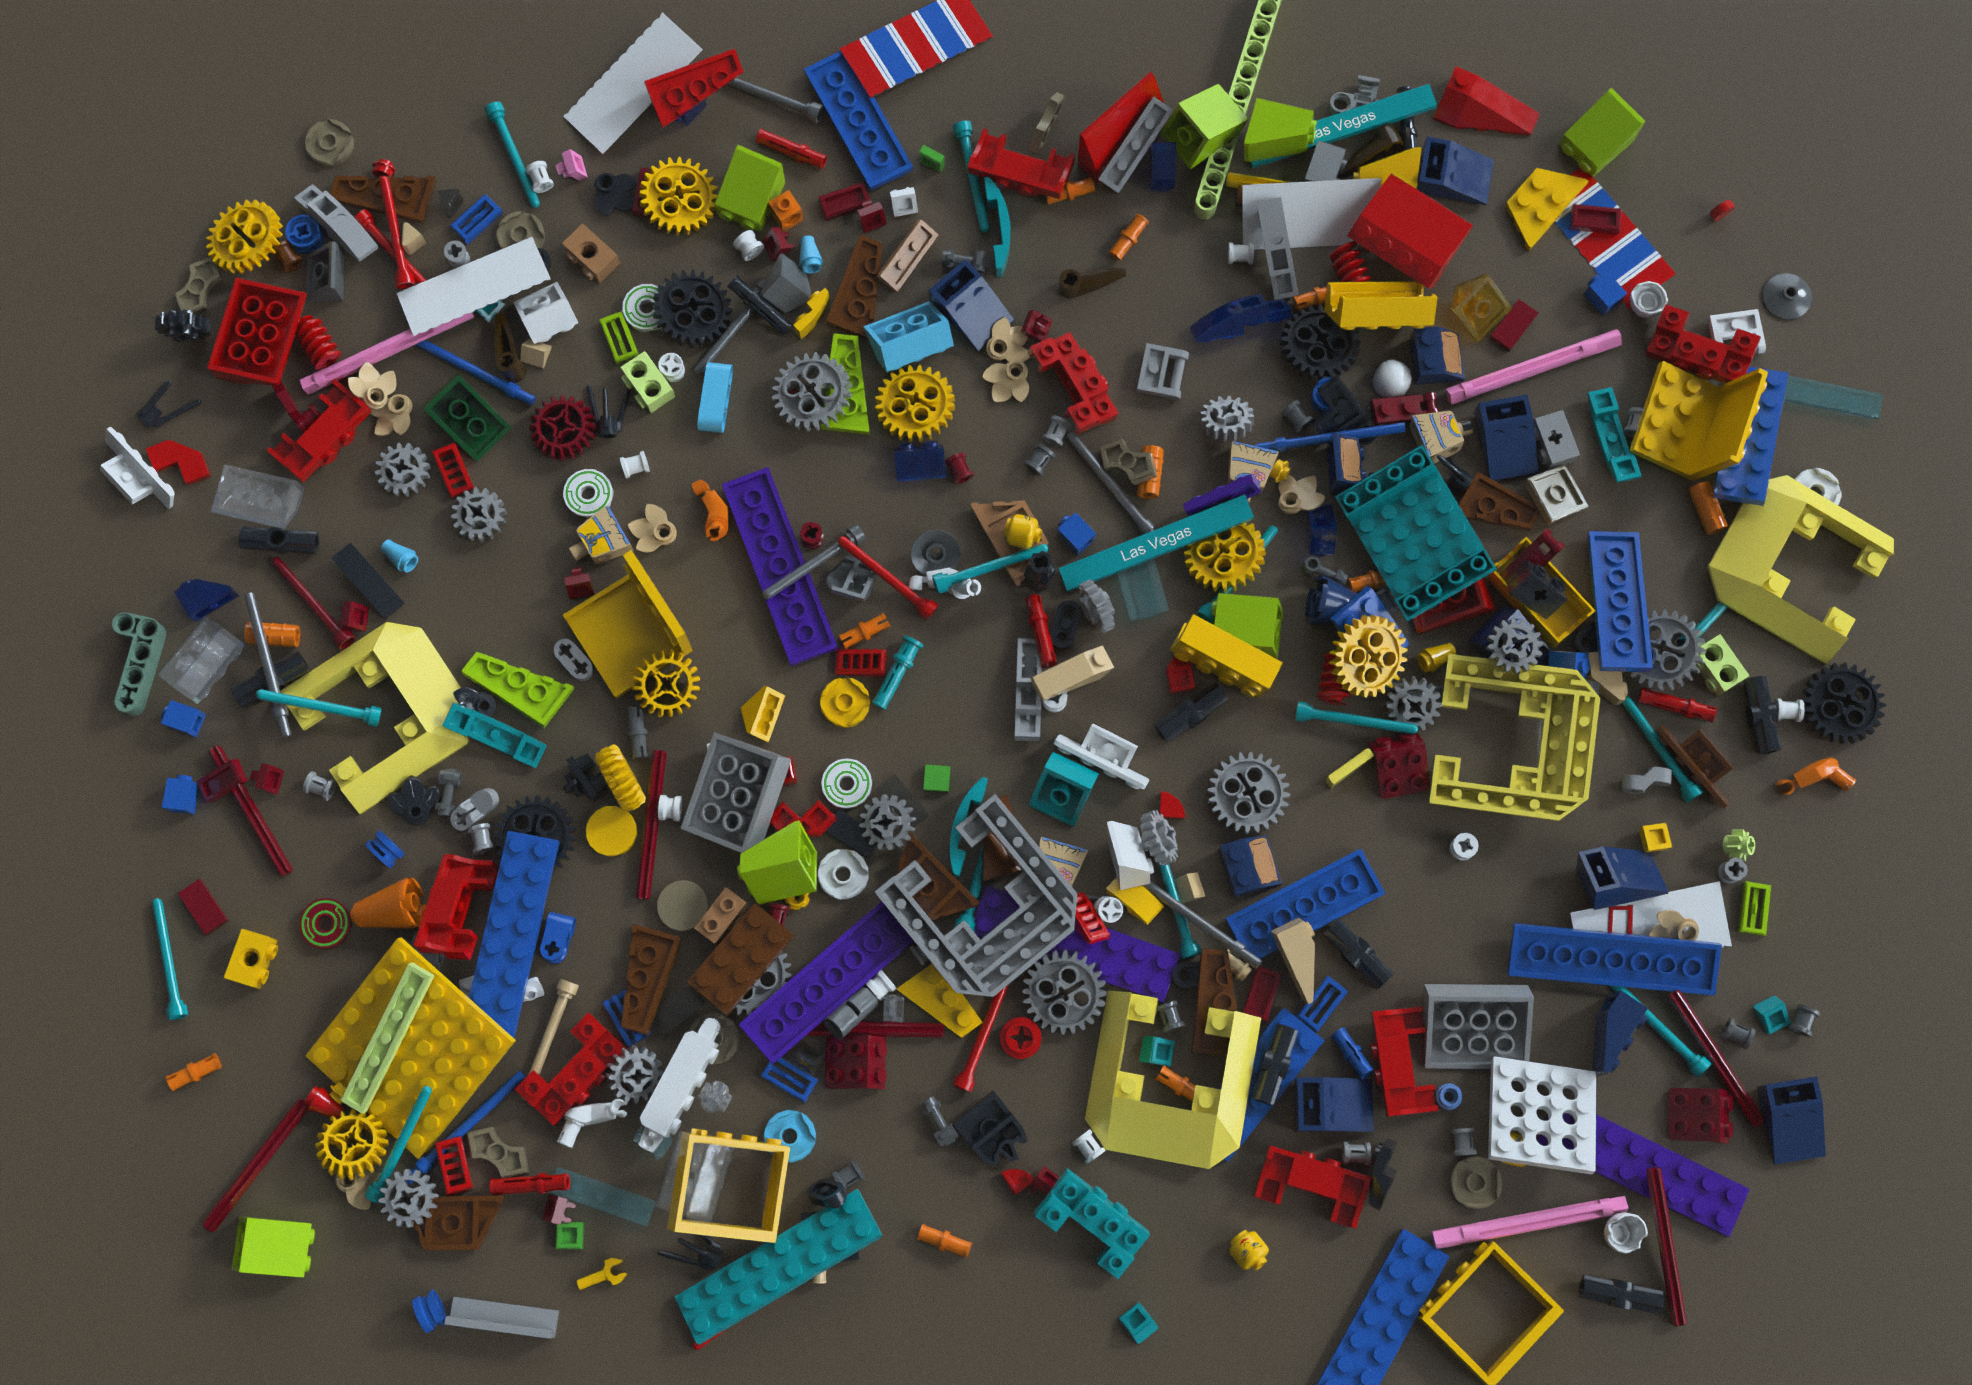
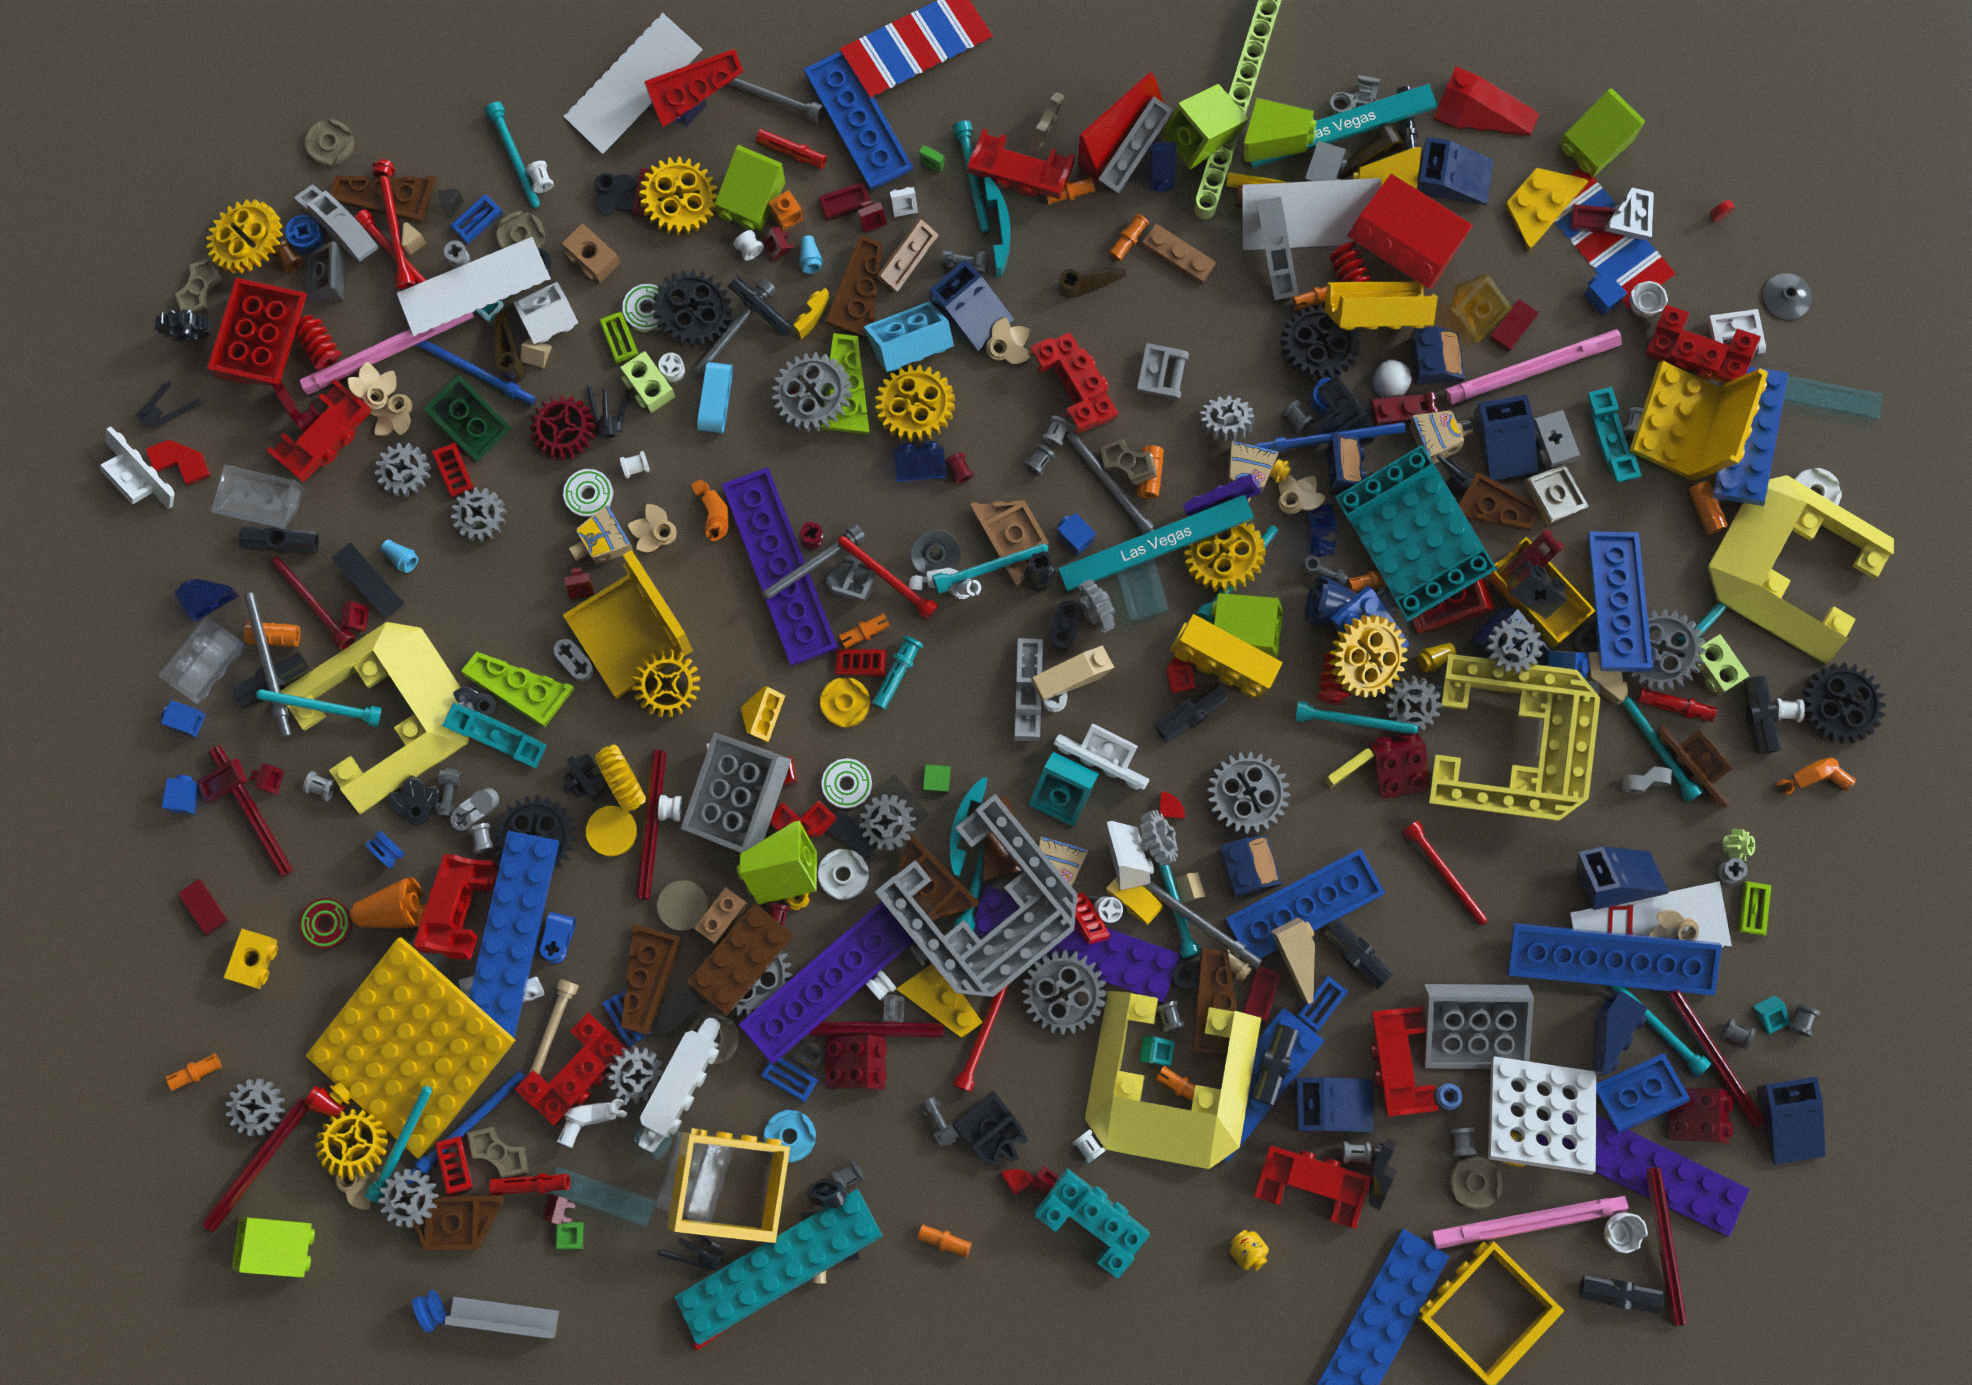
sand green beam [112,612,167,717] -> none
teal piece [152,898,189,1020] -> none
yellowish green plate [341,963,435,1114] -> none
bright pink tile [556,149,588,181] -> none
yellow bar [577,1258,627,1290] -> none
dark grey pin [627,707,648,759] -> none
clear gear [698,1081,732,1113] -> none
dark grey slope [760,254,811,313] -> none
dark grey pin [824,986,878,1039] -> none
tan plate [982,360,1029,403] -> none
red gear [1000,1017,1042,1059] -> none
yellow head [1003,514,1042,549] -> none
dark red tile [1020,310,1053,343] -> none
red pin [1025,594,1057,668] -> none
teal slope [1118,1302,1158,1344] -> none
clear blue slope [1190,294,1291,343] -> none
white bush [1228,242,1254,264] -> none
blue pin [1331,1027,1374,1080] -> none
white wheel [1449,833,1479,861] -> none
yellow plate [1639,823,1672,853] -> none
none -> light grey gear [226,1079,285,1136]
none -> medium nougat plate [1142,224,1216,284]
none -> red piece [1402,820,1487,925]
none -> blue plate [1596,1053,1690,1134]
none -> wing [1605,188,1653,241]

